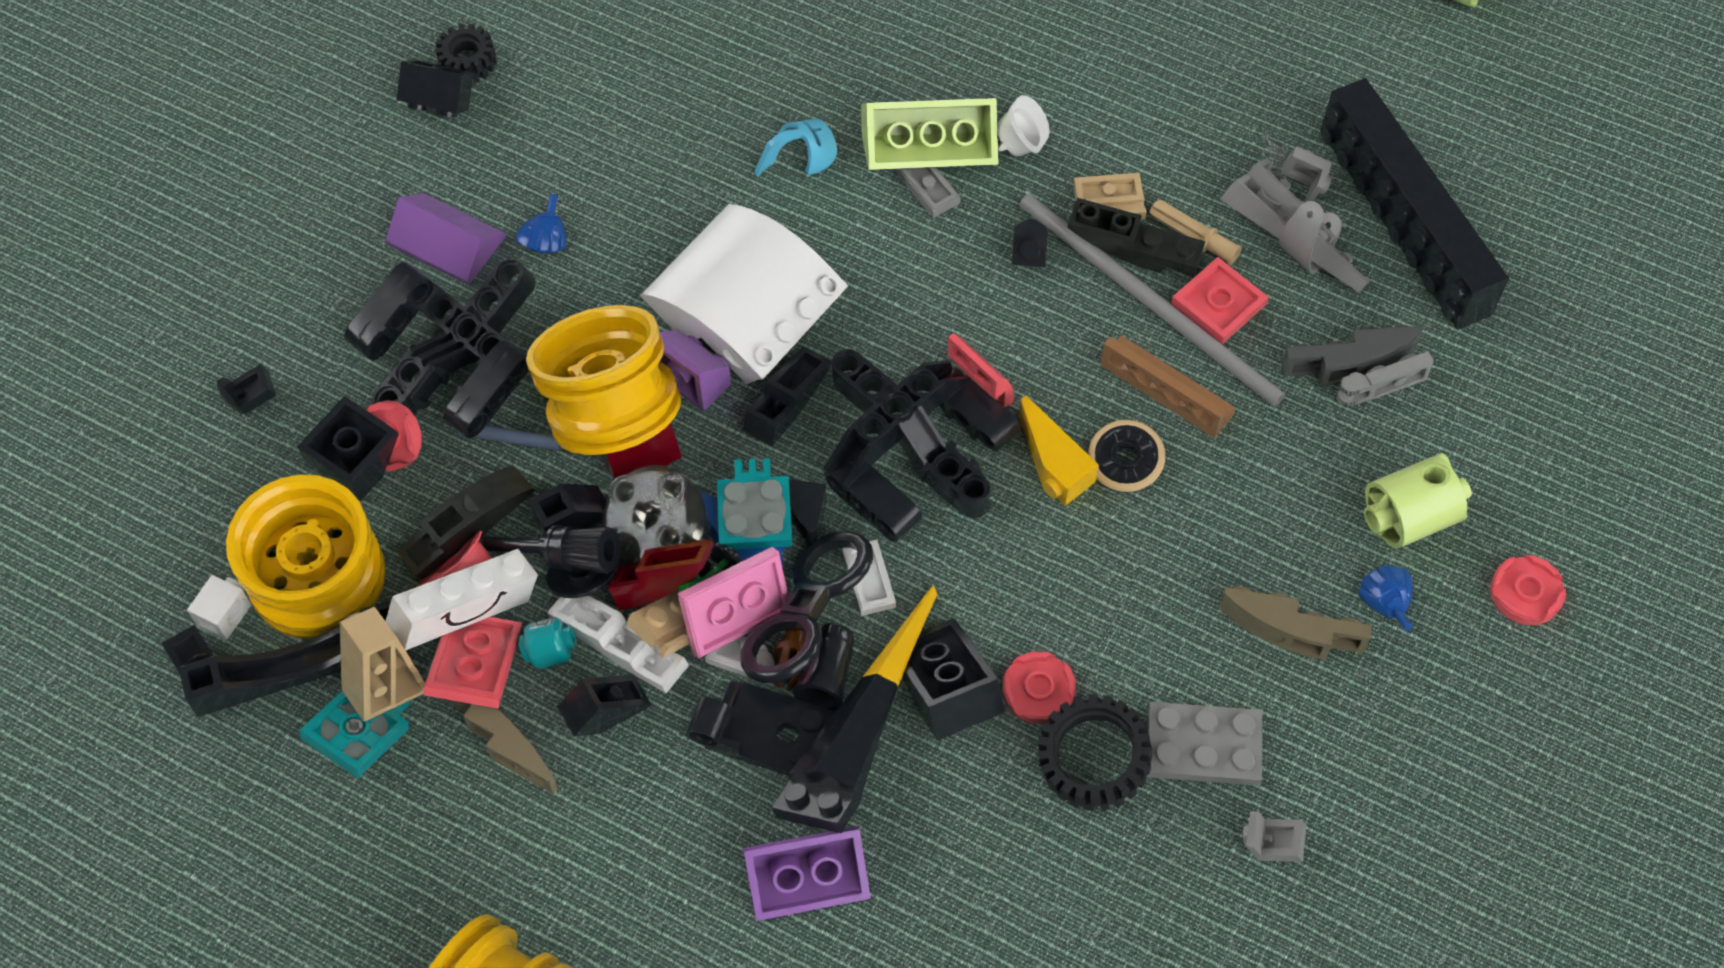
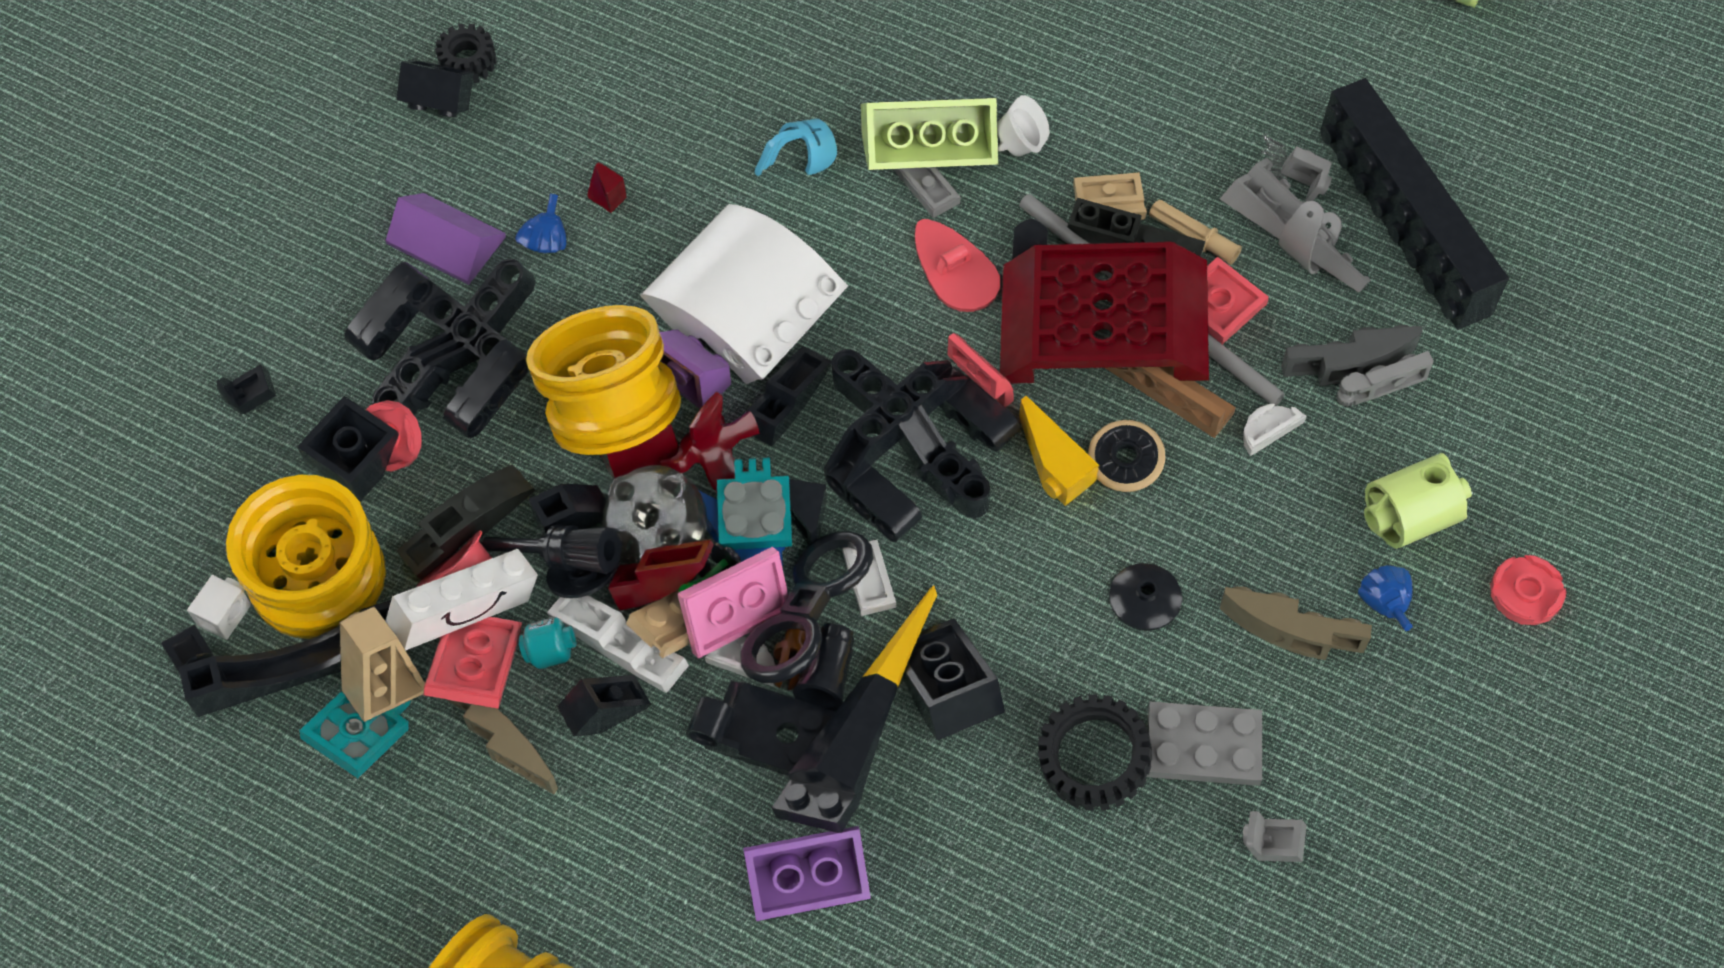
sand blue bar [457,425,561,451] -> none
coral tile [1002,651,1076,724] -> none
none -> dark red slope [587,162,627,213]
none -> dark red animal [660,392,759,493]
none -> coral shield [915,219,1000,312]
none -> dark red slope [1000,242,1209,384]
none -> black dish [1109,563,1182,631]
none -> white tile [1243,404,1307,456]

